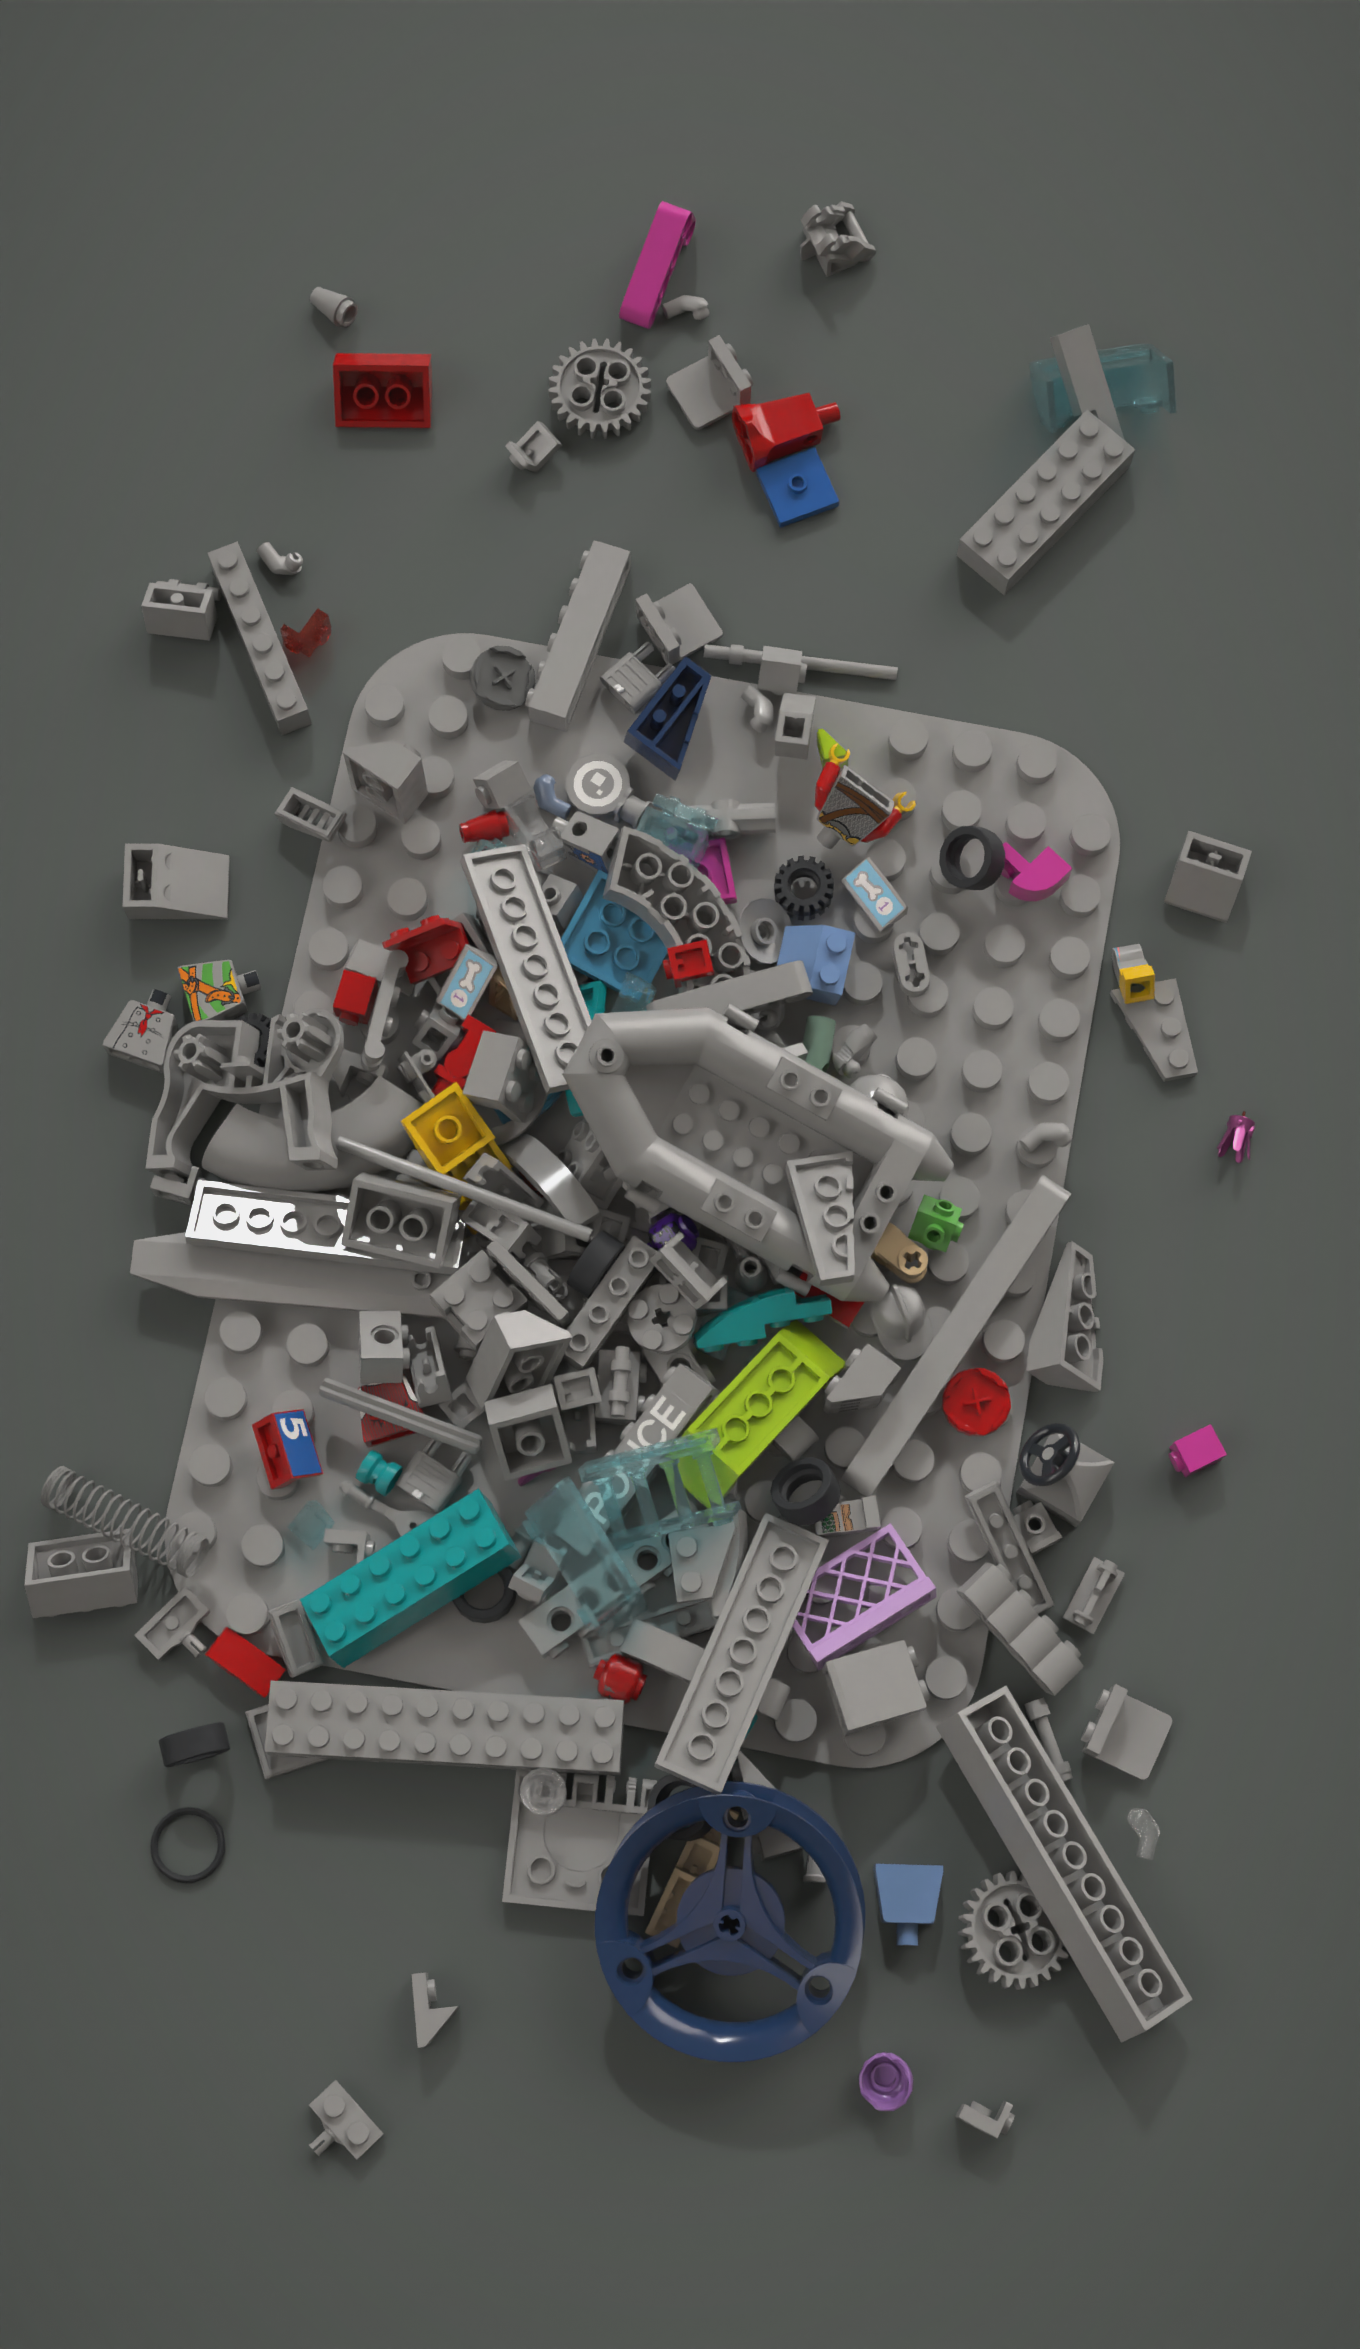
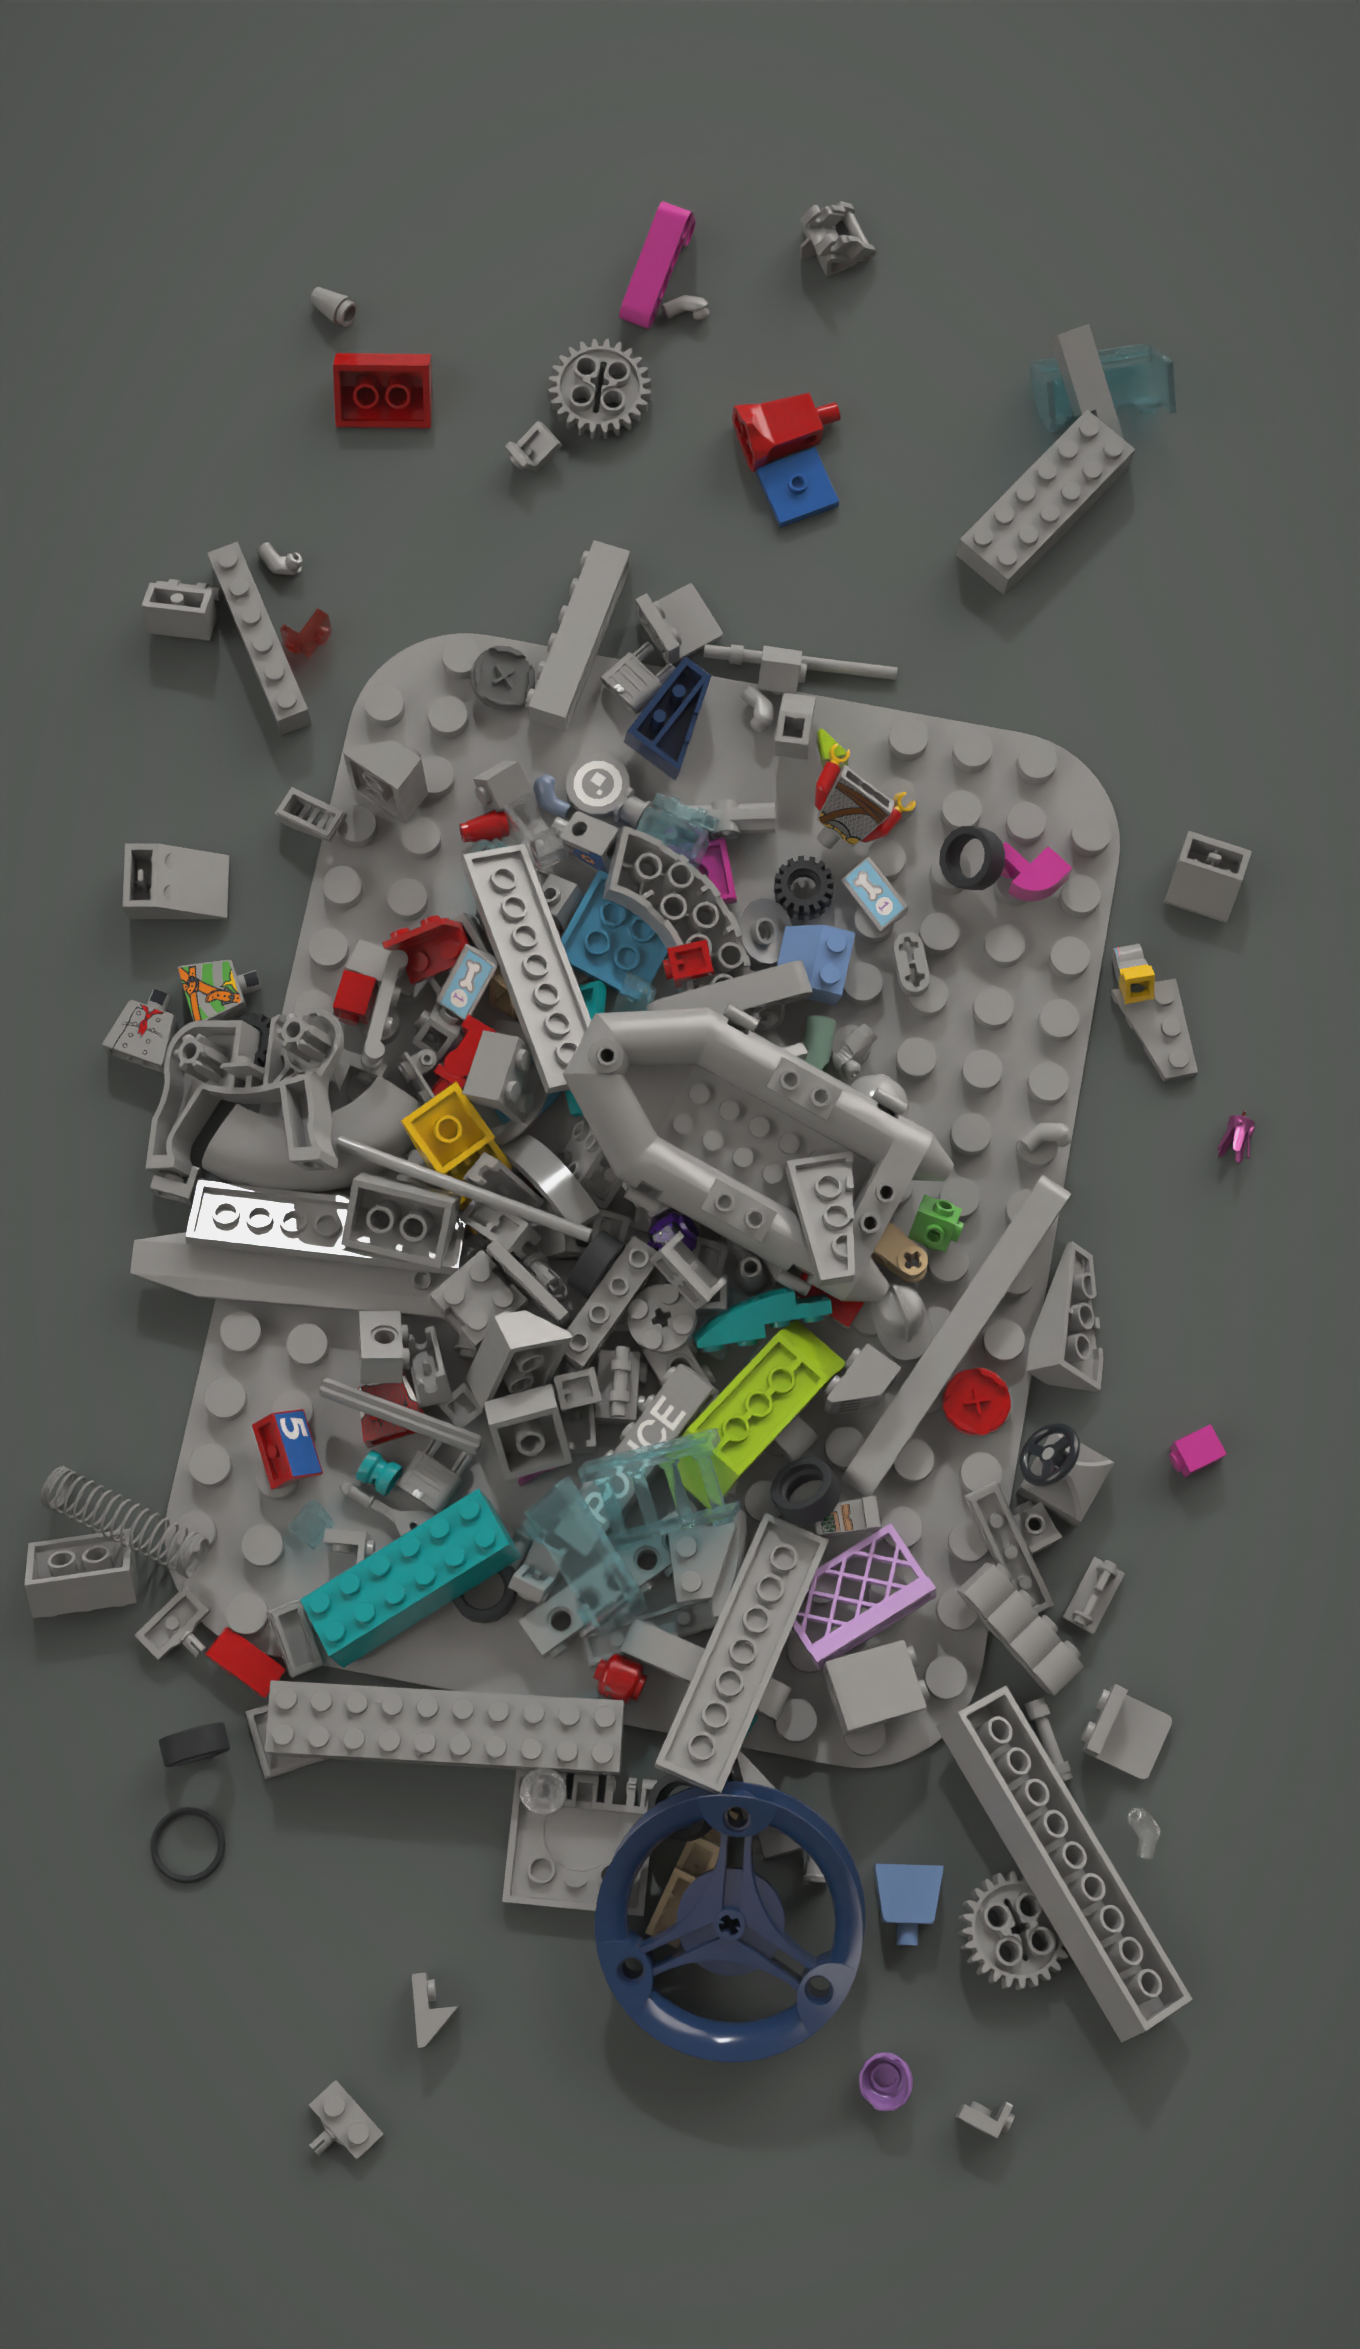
light grey bracket [666,335,753,430] -> none

